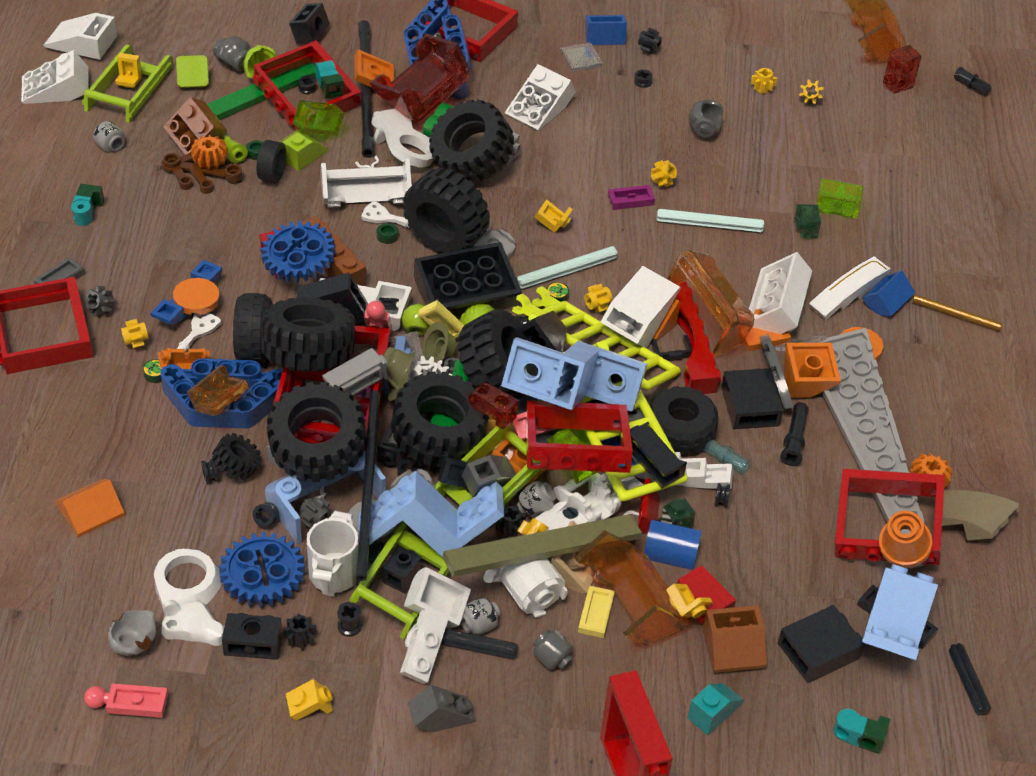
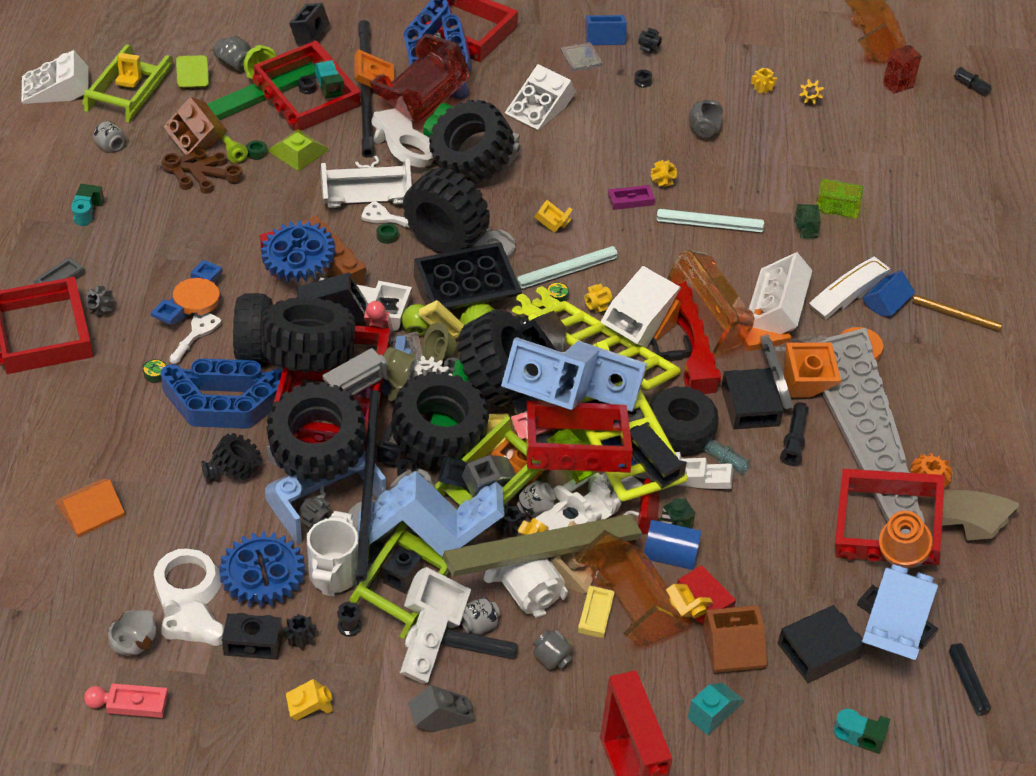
white slope [44,13,117,60] -> none
yellow gear [121,319,149,349] -> none
orange hinge [157,348,210,370] -> none
clear orange bracket [187,365,249,416] -> none
orange gear [191,135,228,169] -> none
black bush [252,502,279,527] -> none
black tyre [256,140,286,183] -> none
clear neon green brick [293,100,345,137] -> none
clear red leg [468,383,519,430] -> none
black bush [714,482,730,506] -> none

